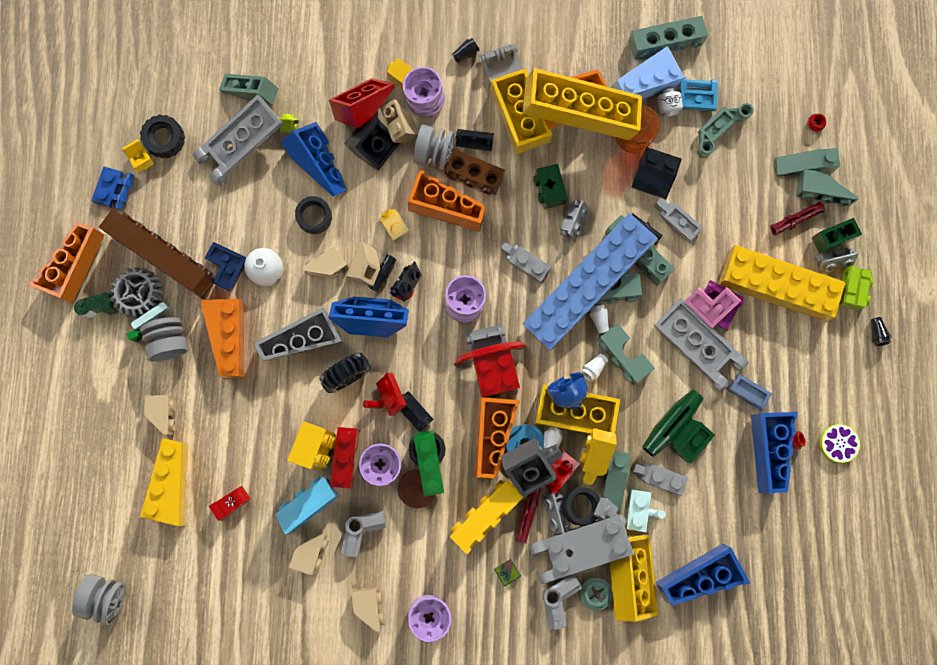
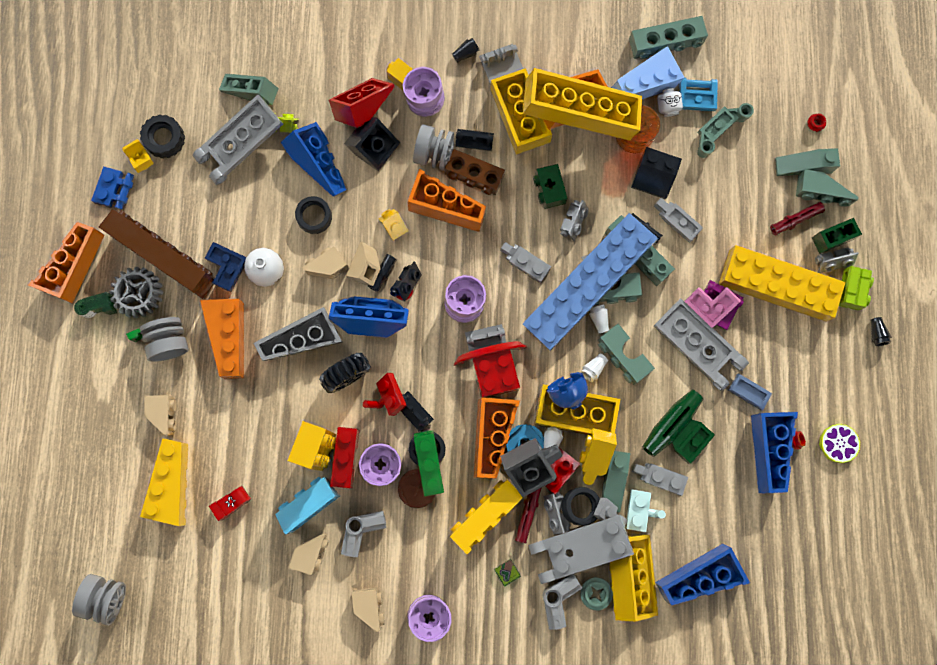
light aqua plate [131,302,172,330] -> none
tan slope [381,99,419,144] -> none

